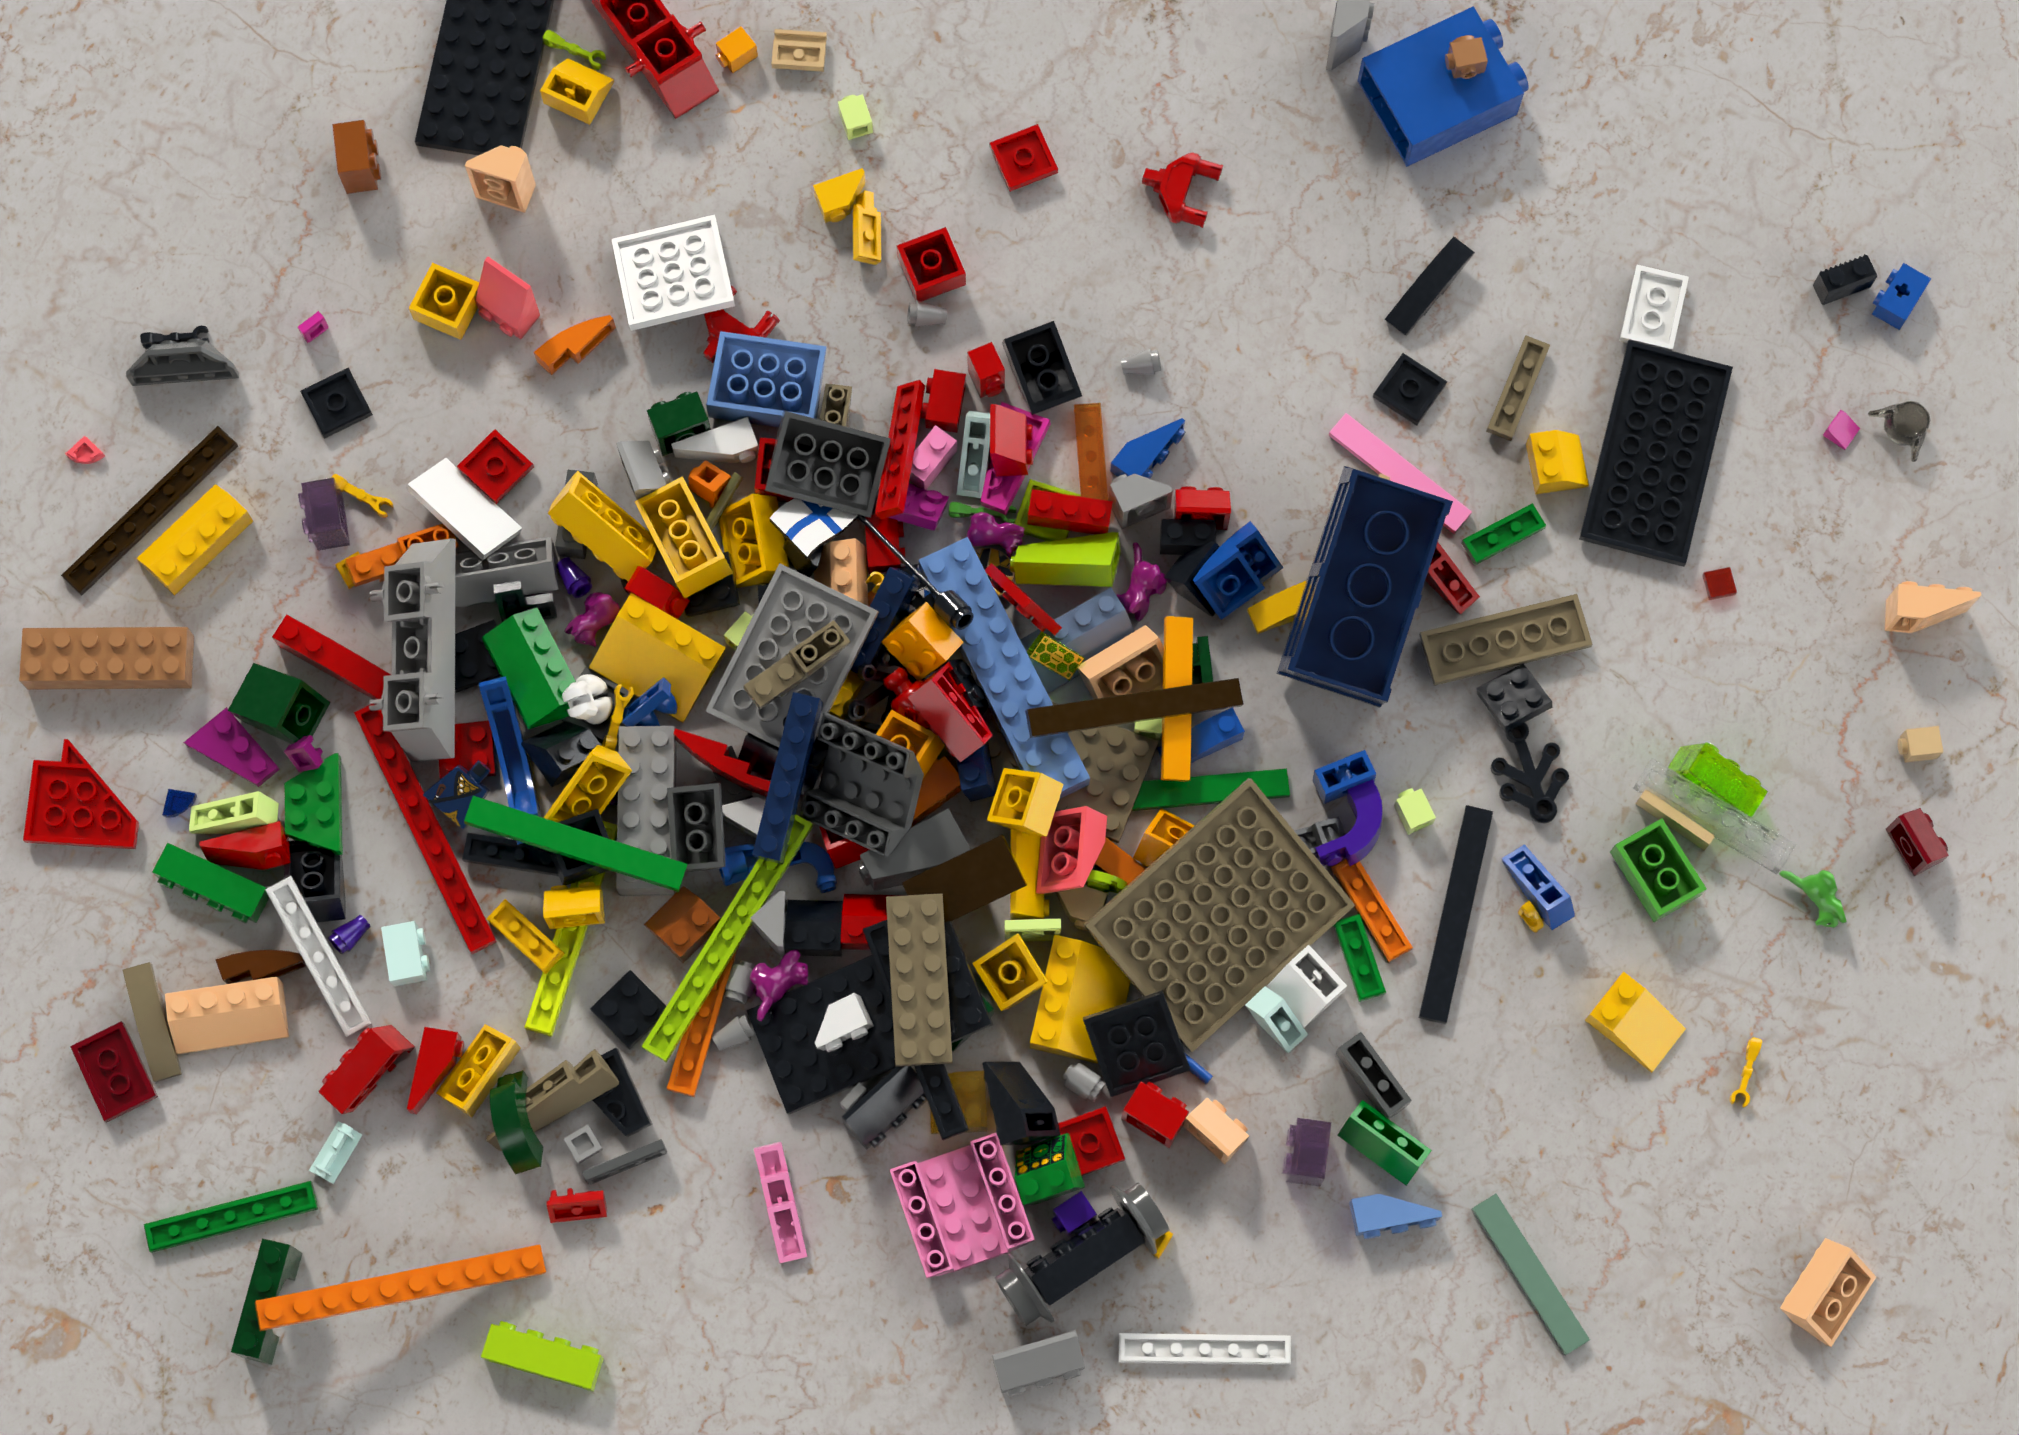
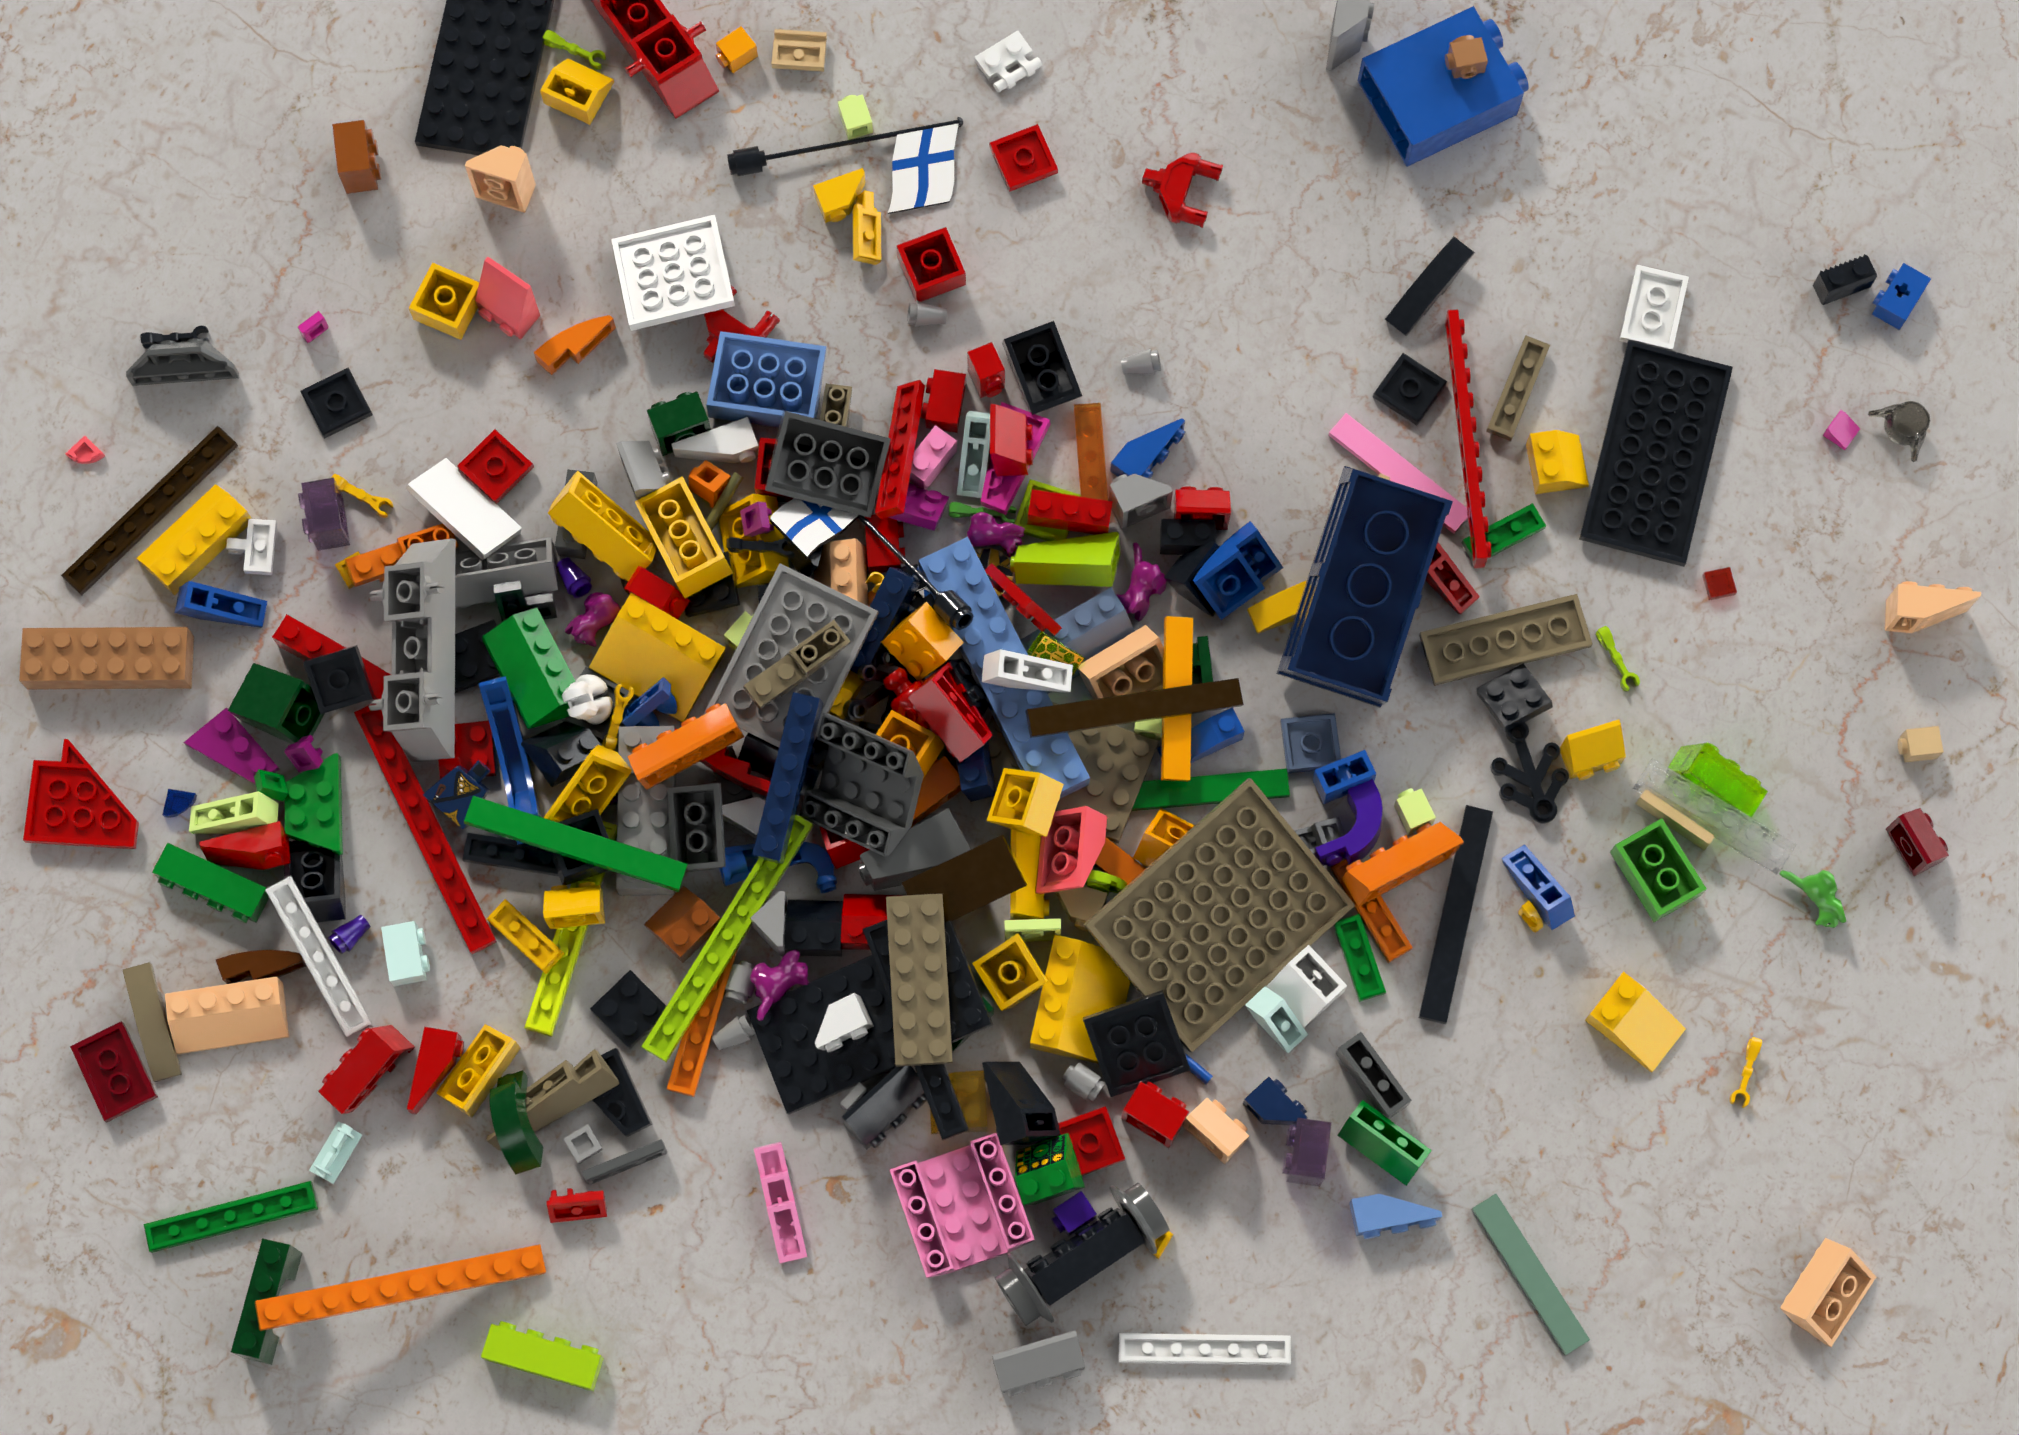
none -> blue slope [175,581,267,628]
none -> white plate [226,519,277,575]
none -> green plate [254,769,288,801]
none -> black plate [303,645,375,714]
none -> orange slope [627,703,744,790]
none -> black piece [726,537,795,558]
none -> flag [727,117,963,214]
none -> magenta tile [740,501,775,537]
none -> white plate [975,31,1043,93]
none -> white slope [982,649,1073,693]
none -> dark blue slope [1242,1077,1308,1126]
none -> sand blue tile [1280,713,1341,774]
none -> orange slope [1342,822,1464,907]
none -> red plate [1445,309,1491,568]
none -> yellow slope [1560,719,1626,780]
none -> lime piece [1595,626,1640,692]

